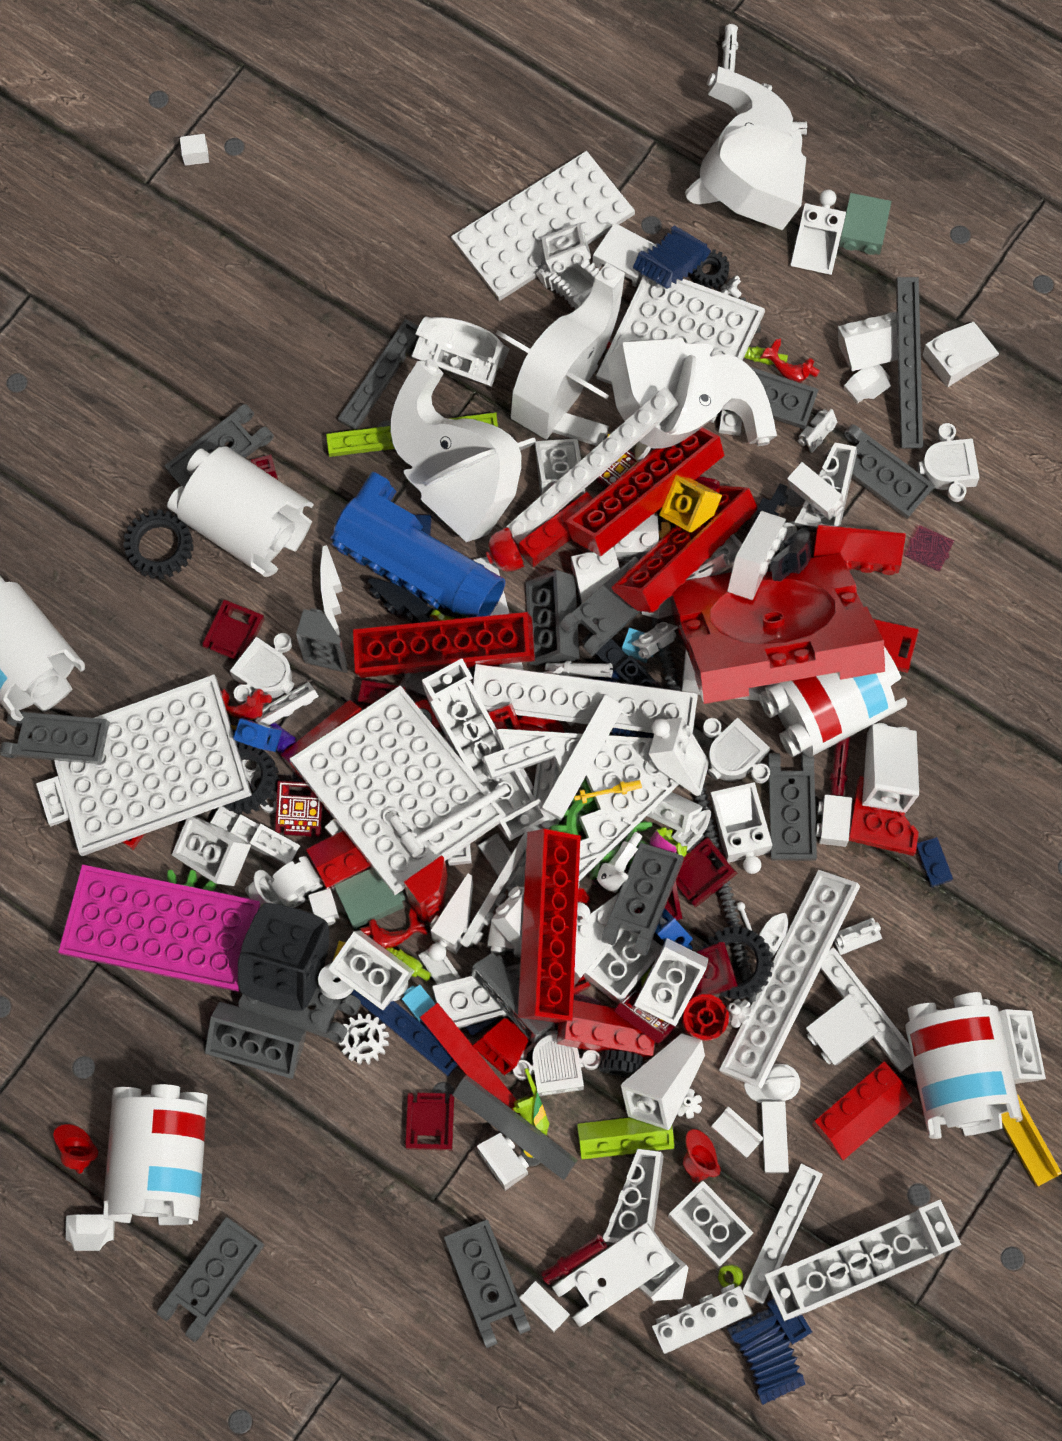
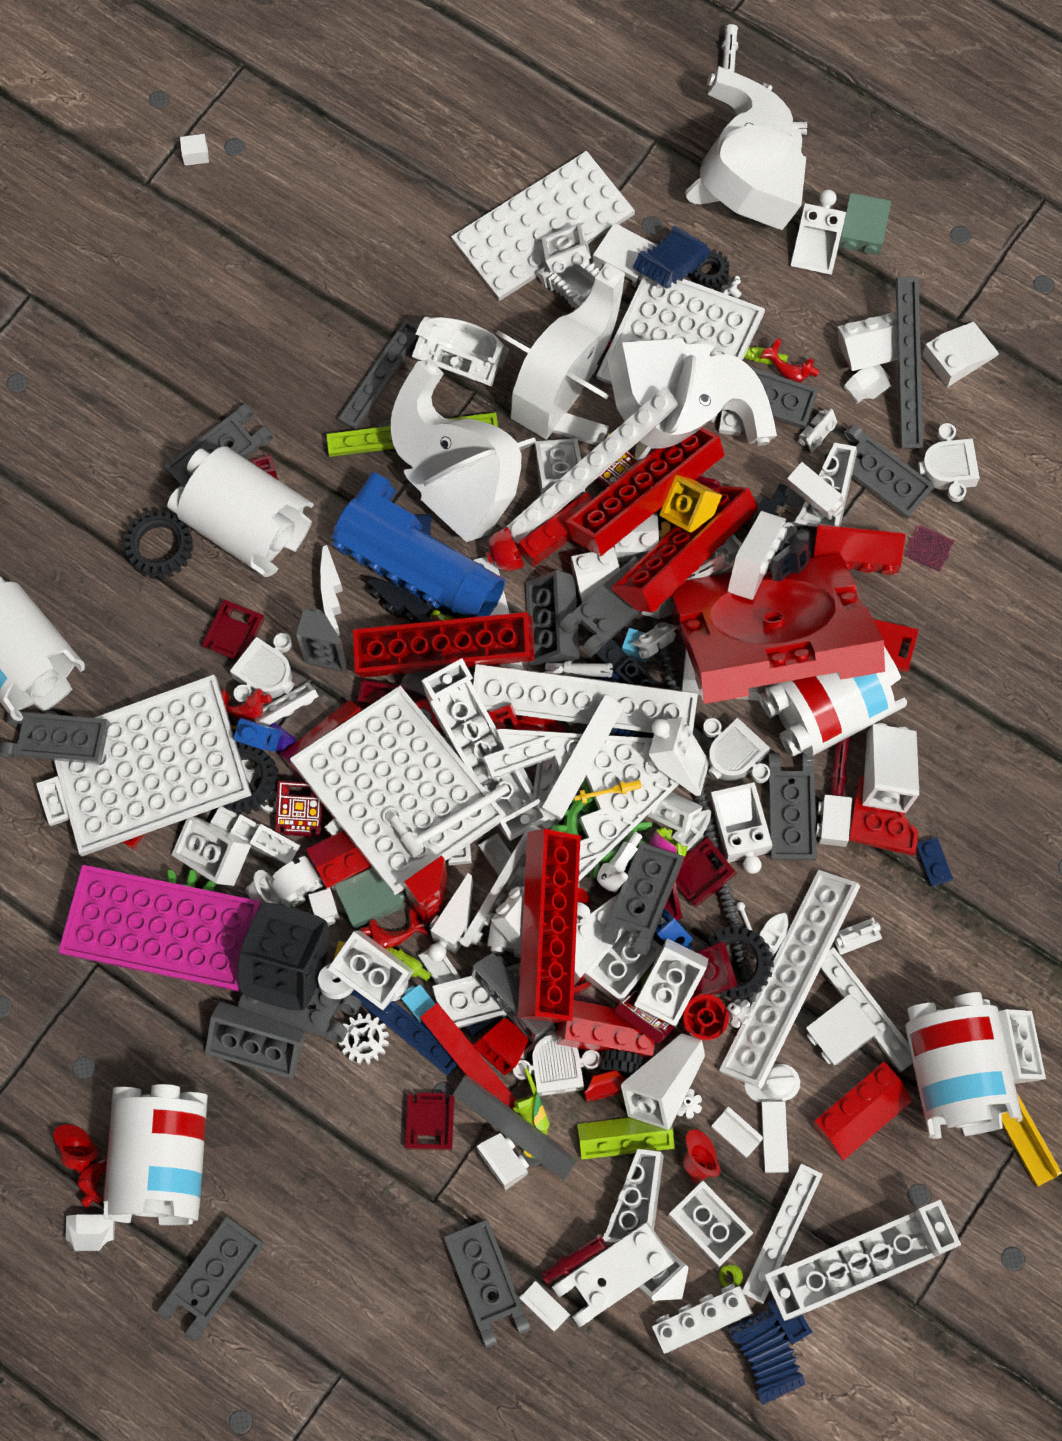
none -> red animal [78,1158,107,1208]
none -> red slope [584,1070,626,1103]

